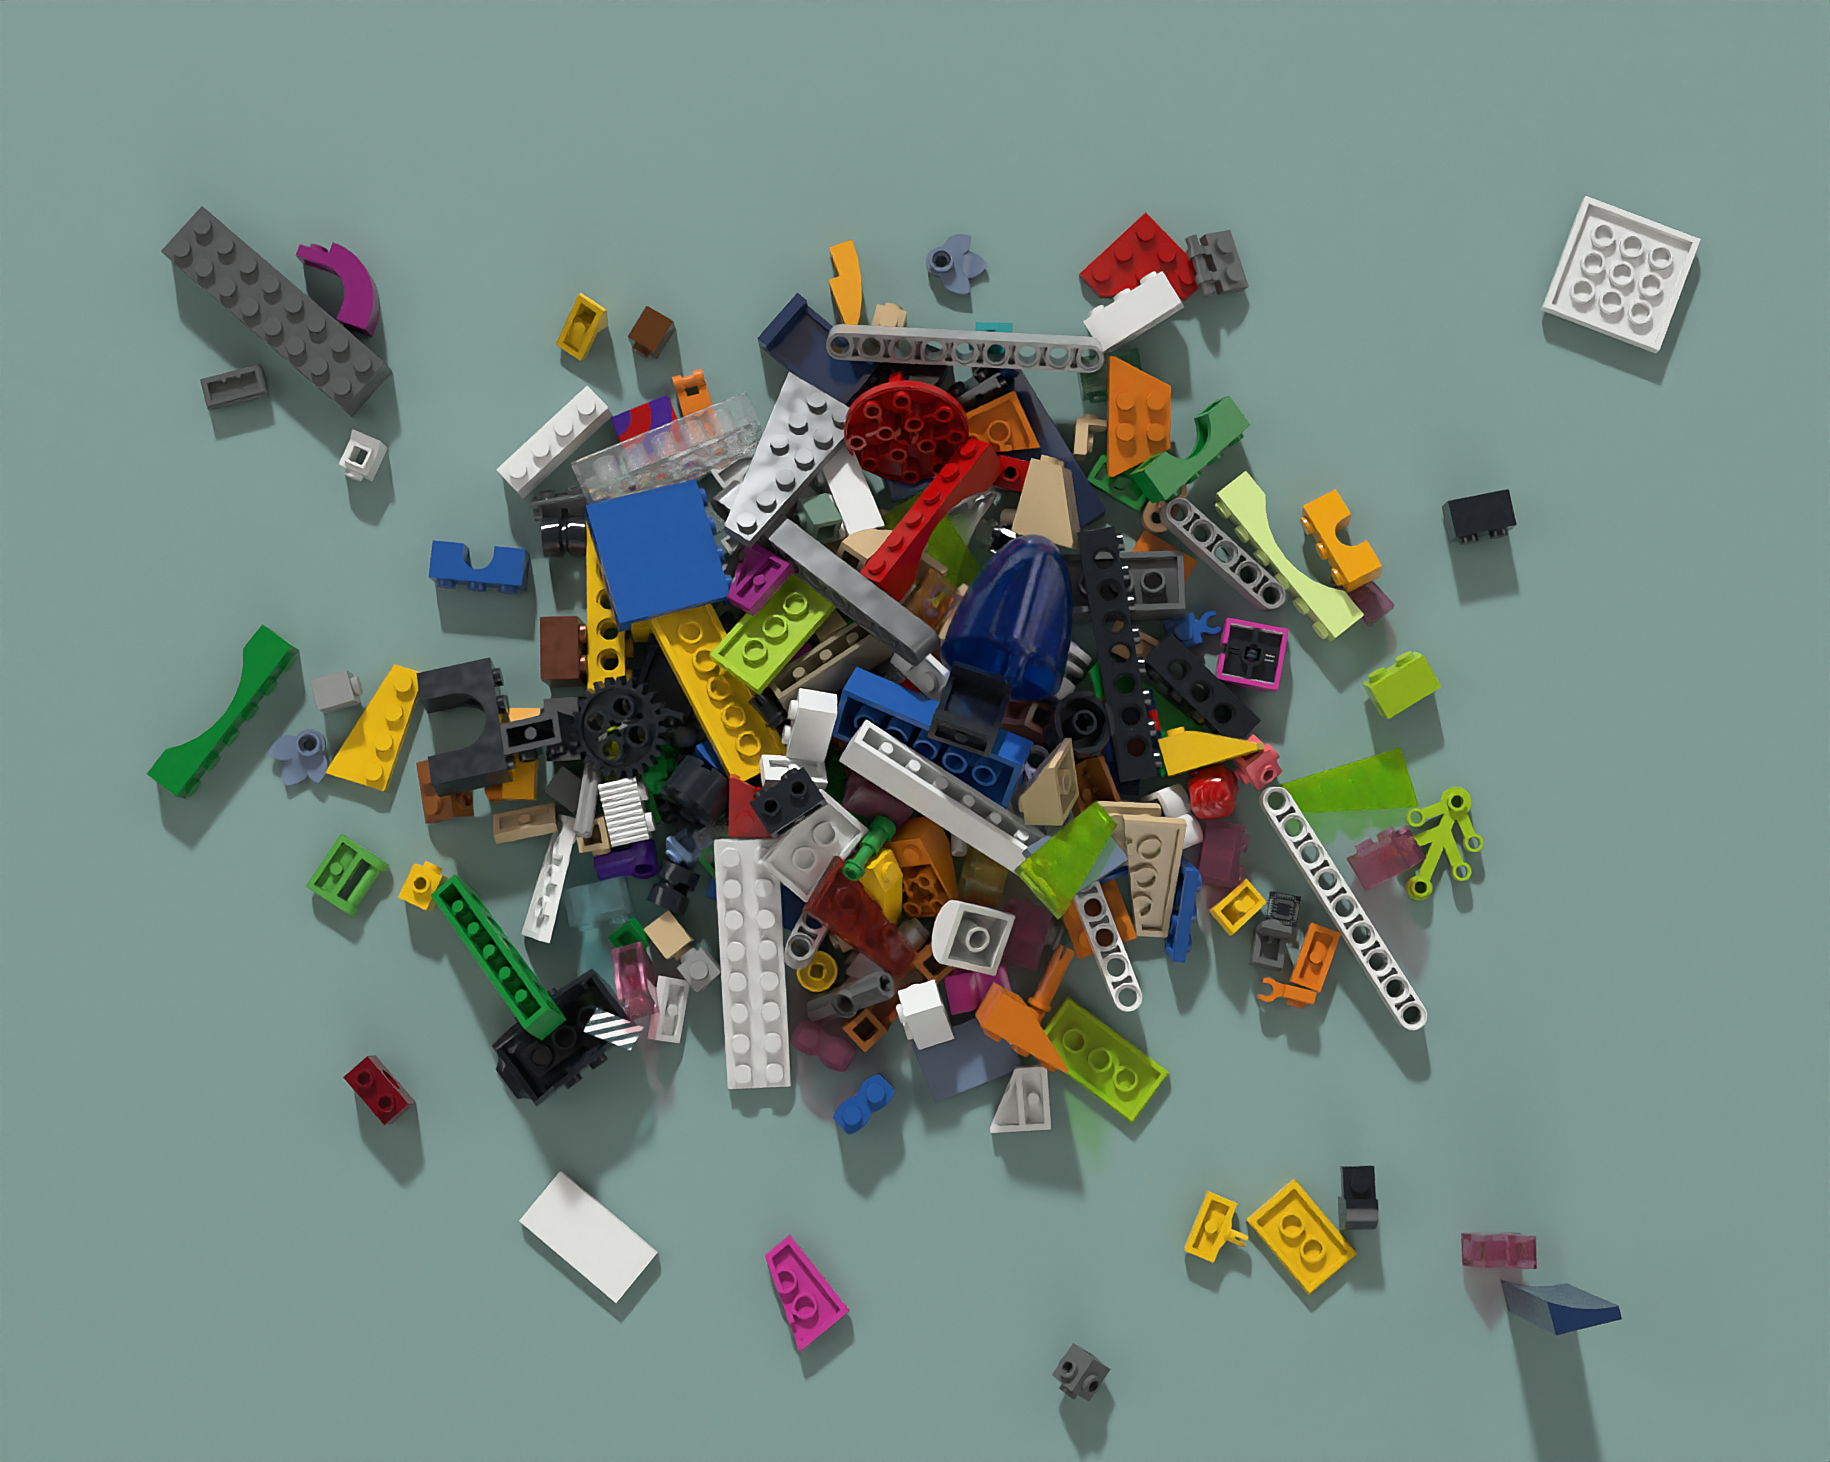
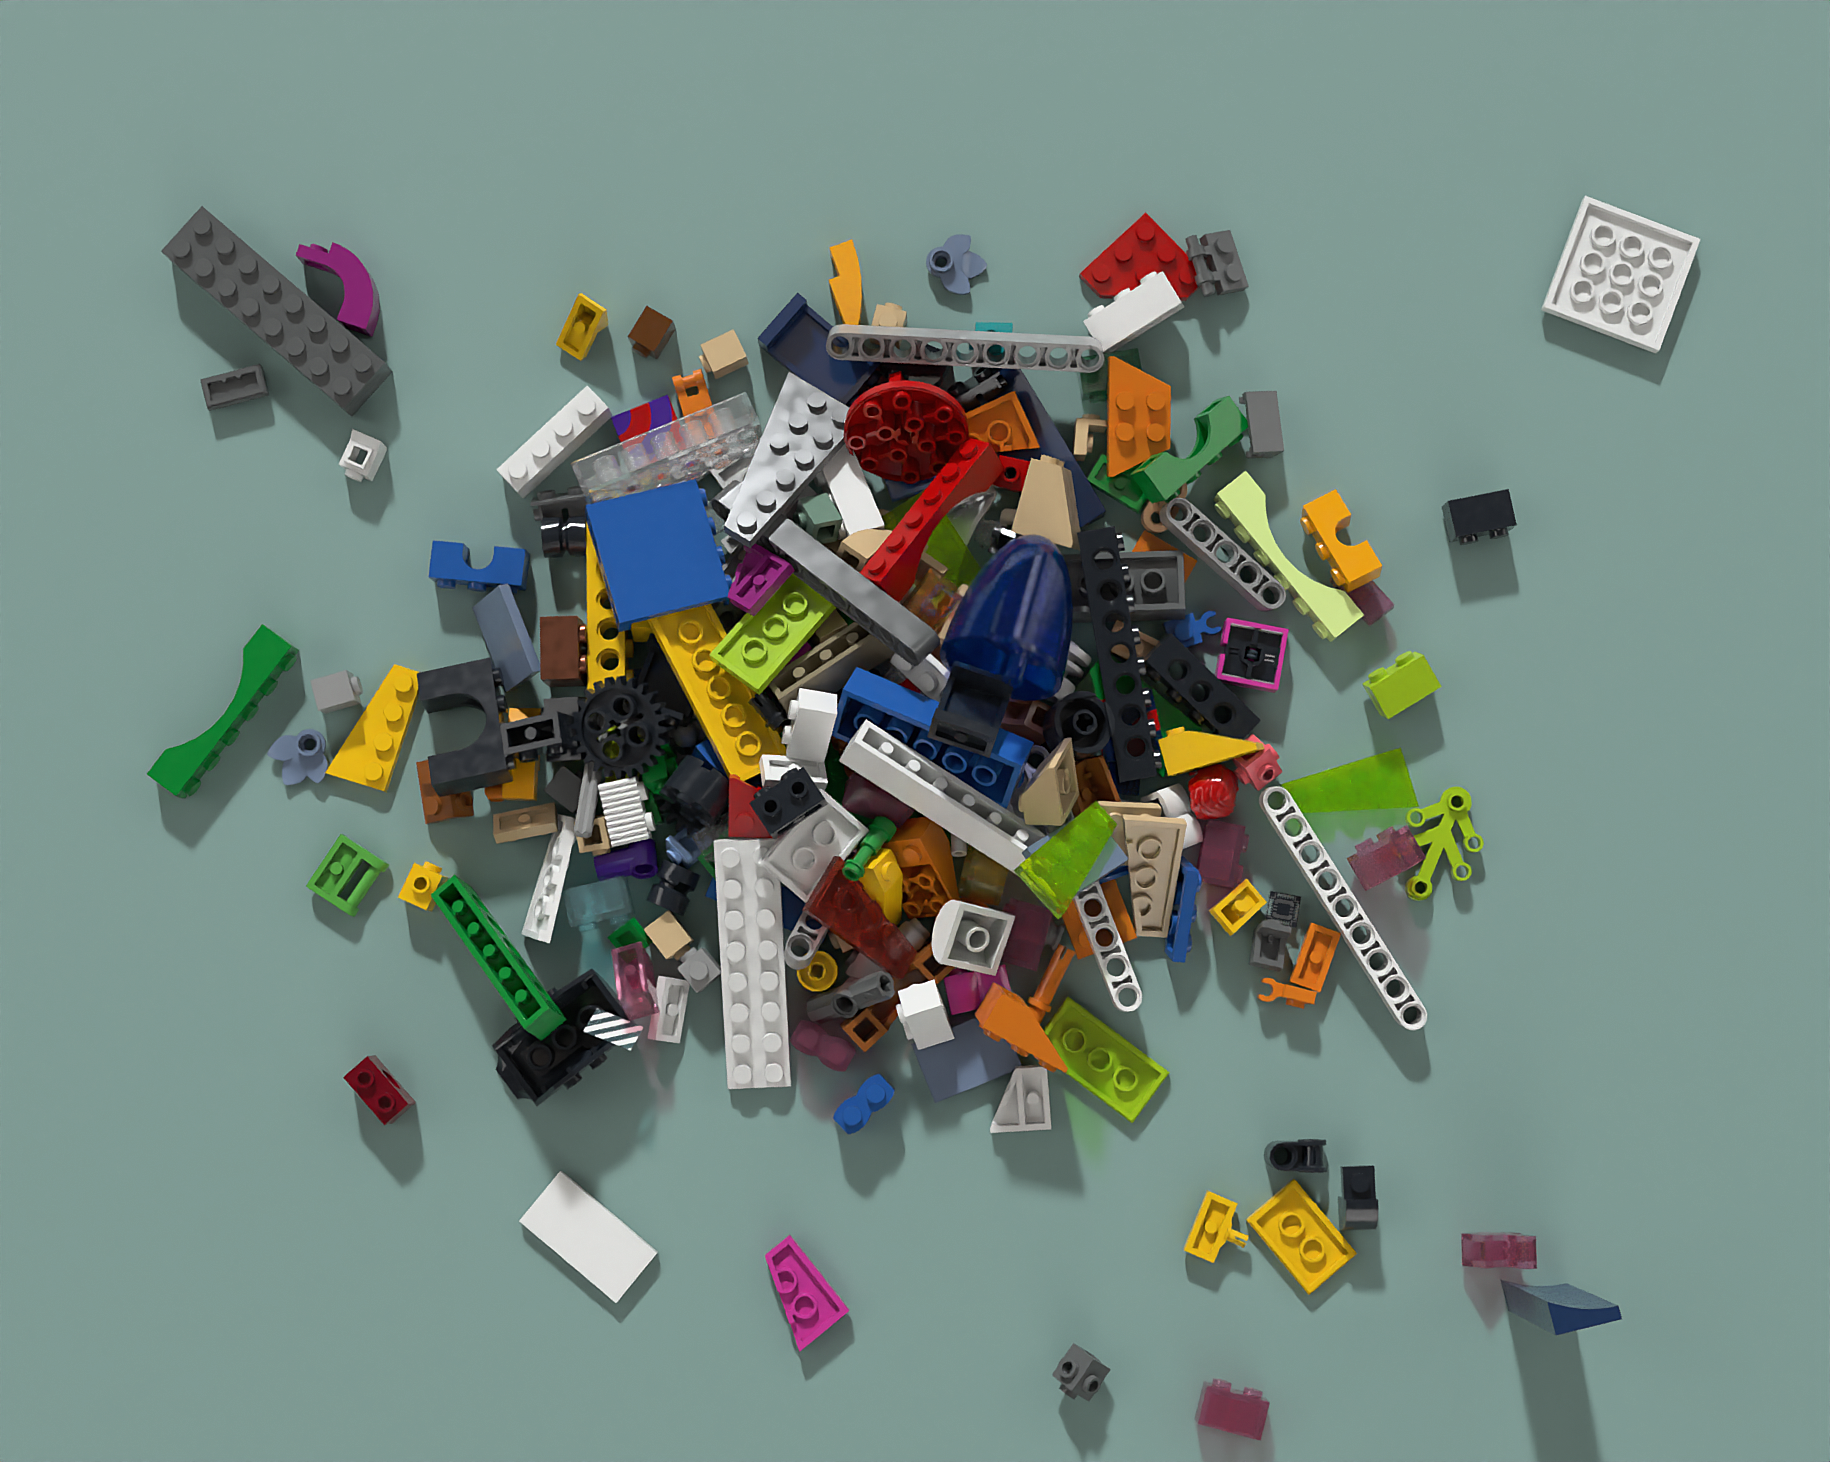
none -> sand blue tile [472,584,540,693]
none -> tan brick [698,329,749,379]
none -> clear pink brick [1194,1378,1270,1441]
none -> dark grey hinge [1239,391,1284,458]
none -> black piece [1264,1139,1327,1173]

